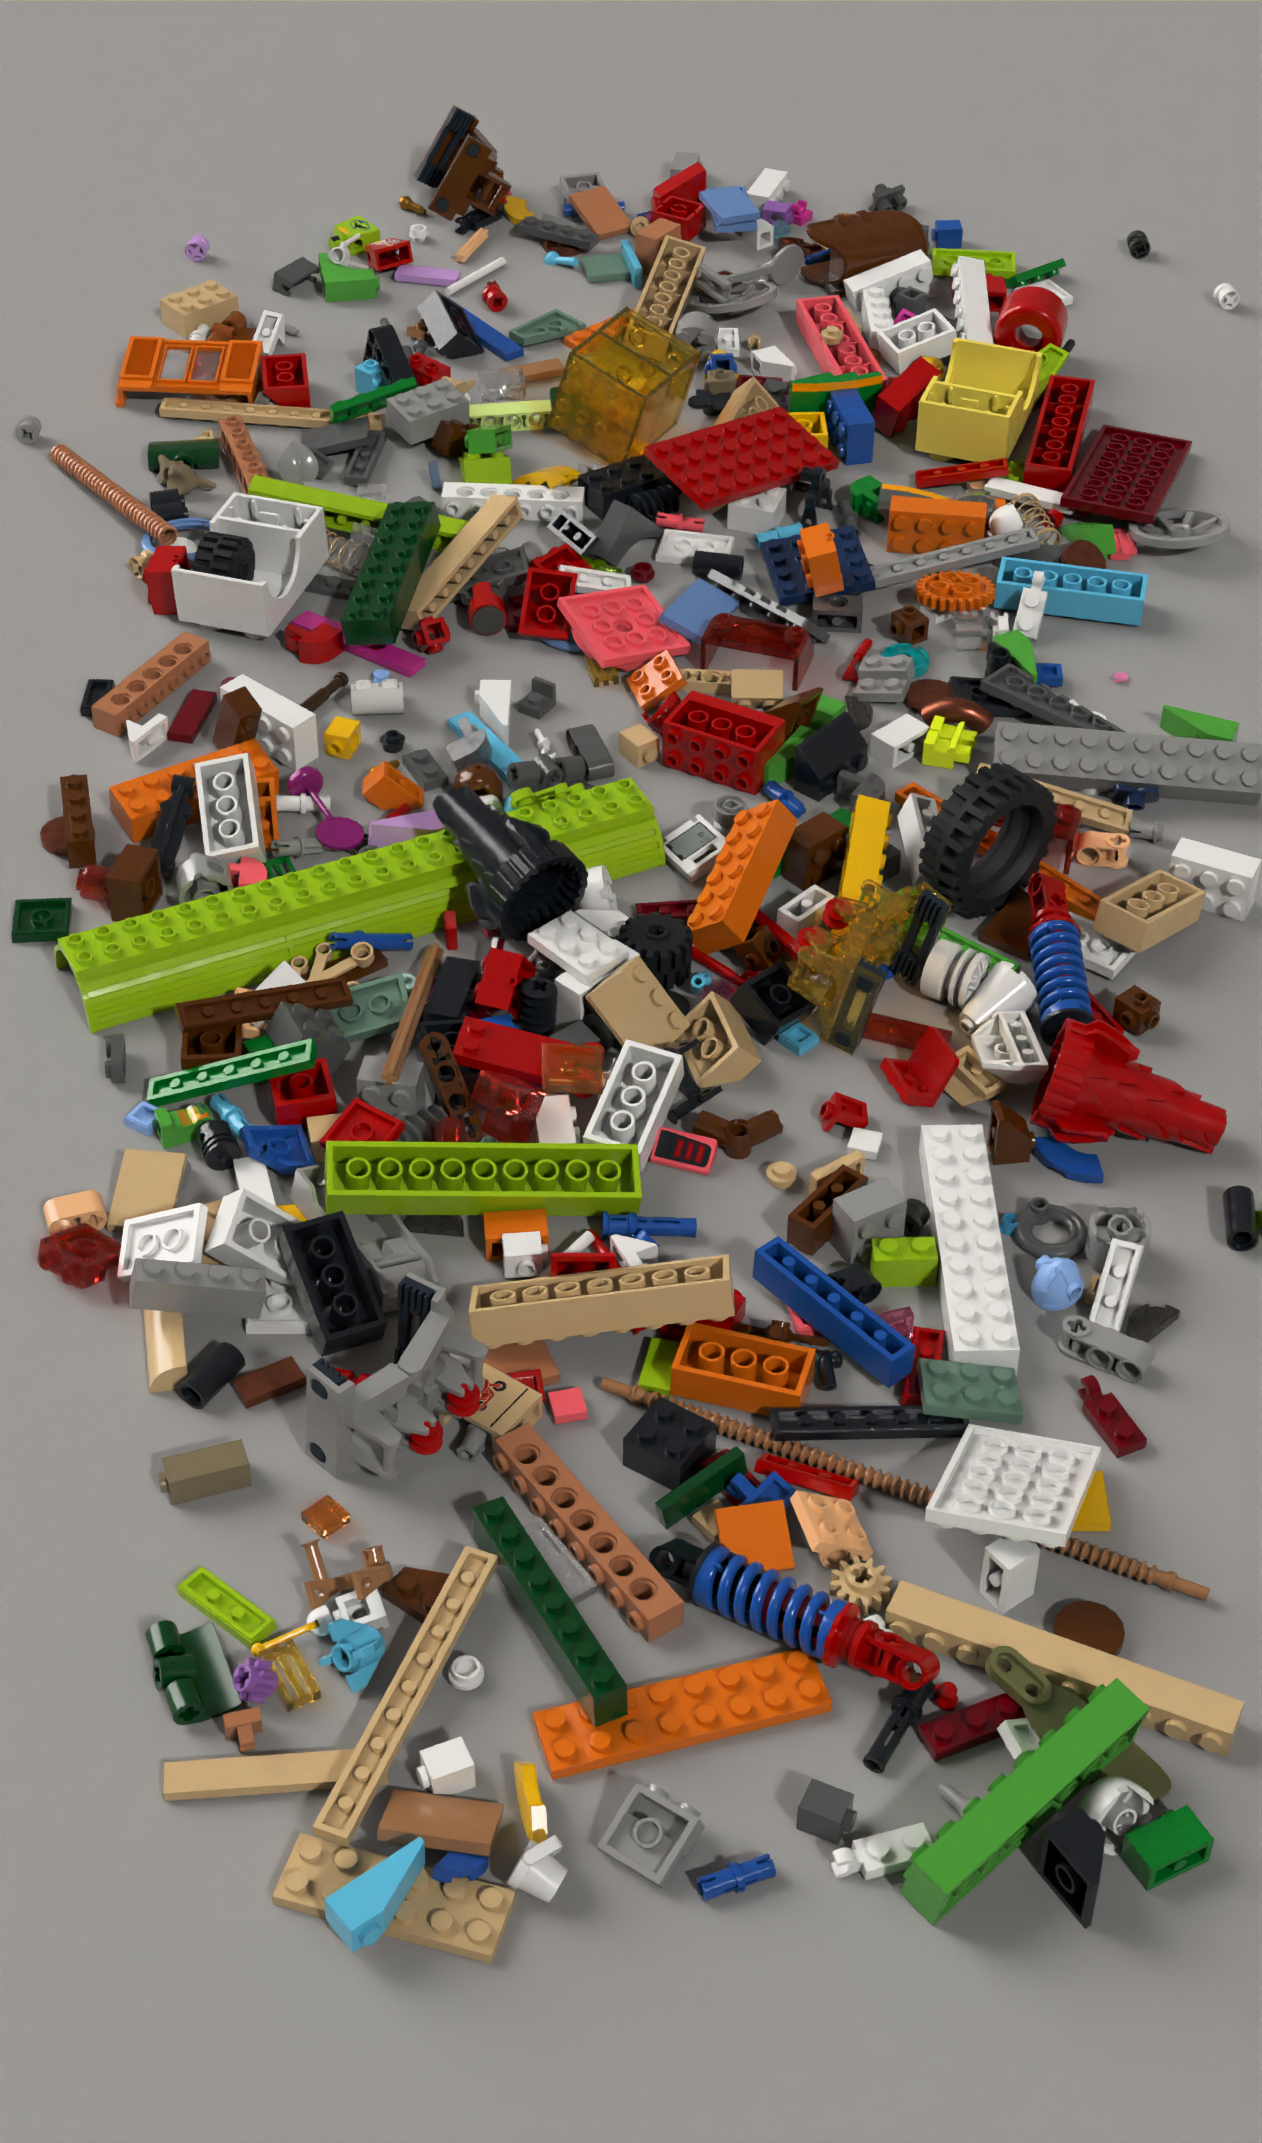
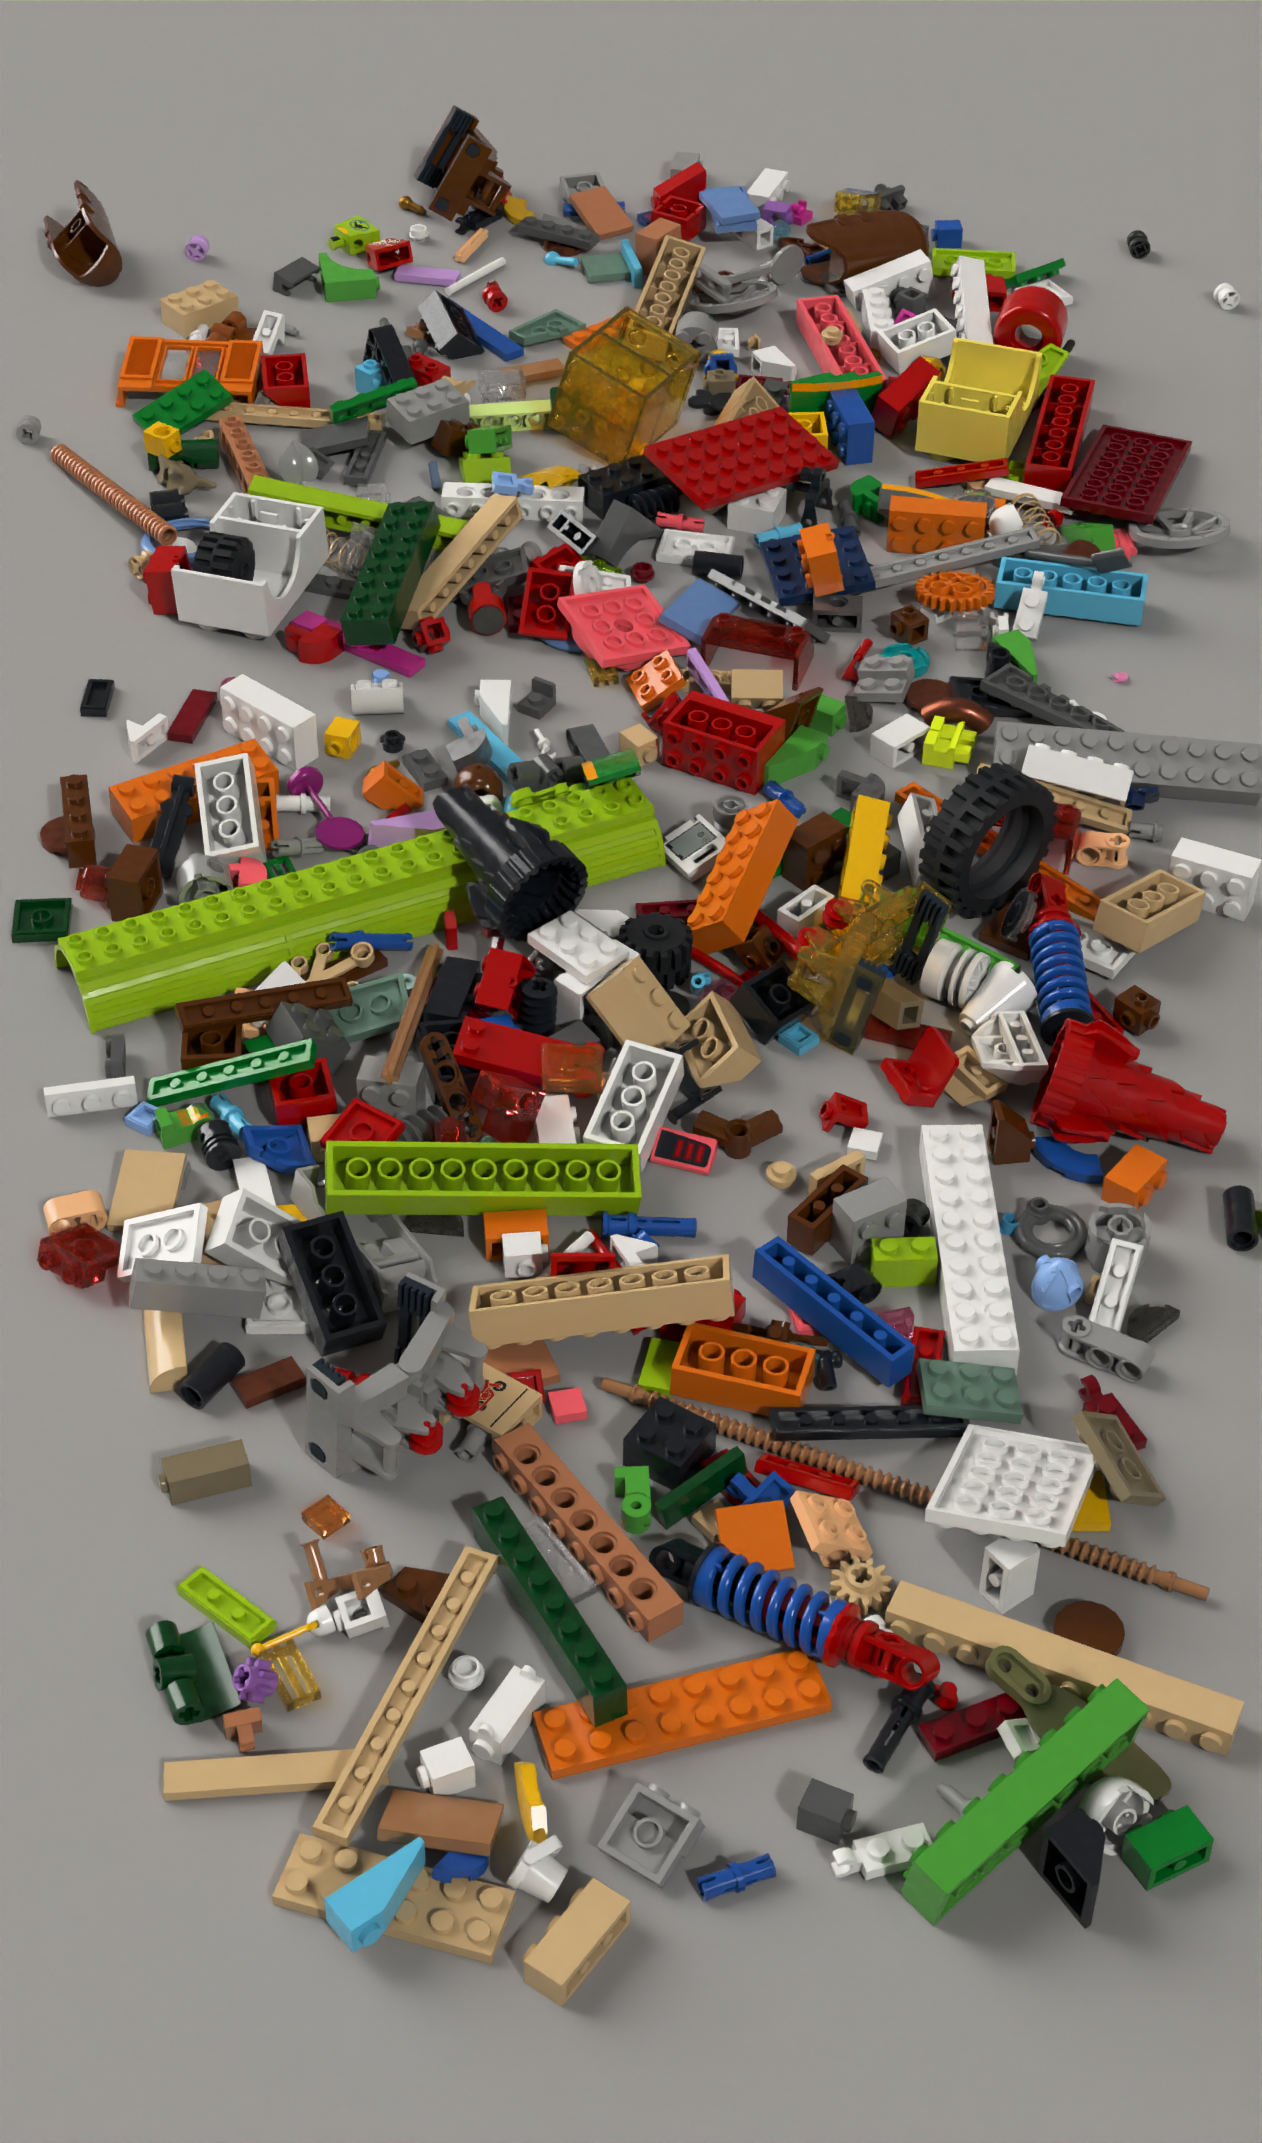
nougat brick [91,631,211,737] -> none
reddish brown brick [212,686,262,750] -> none
dark brown piece [300,672,349,713] -> none
medium azure brick [318,1619,385,1693] -> none
white plant [328,233,370,269] -> none
white cylinder [577,865,618,910] -> none
tan plate [630,216,650,236] -> none
black slope [793,711,868,802] -> none
blue plate [1036,663,1063,687] -> none
bright green slope [1160,705,1240,742] -> none
none -> reddish brown animal [43,180,122,287]
none -> white plate [43,1076,138,1118]
none -> green plate [132,369,233,435]
none -> yellow brick [143,421,182,459]
none -> white brick [469,1665,546,1765]
none -> light blue plate [491,471,534,495]
none -> tan brick [522,1878,631,2007]
none -> white tile [573,560,603,595]
none -> green slope [581,748,642,789]
none -> bright green leg [614,1466,651,1534]
none -> lavender tile [686,647,729,702]
none -> clear yellow torso [834,188,881,215]
none -> dark tan brick [856,977,924,1030]
none -> tile [1000,888,1038,943]
none -> white brick [1021,743,1134,807]
none -> dark grey piece [1025,547,1132,573]
none -> dark tan plate [1071,1410,1166,1507]
none -> orange brick [1101,1144,1168,1210]

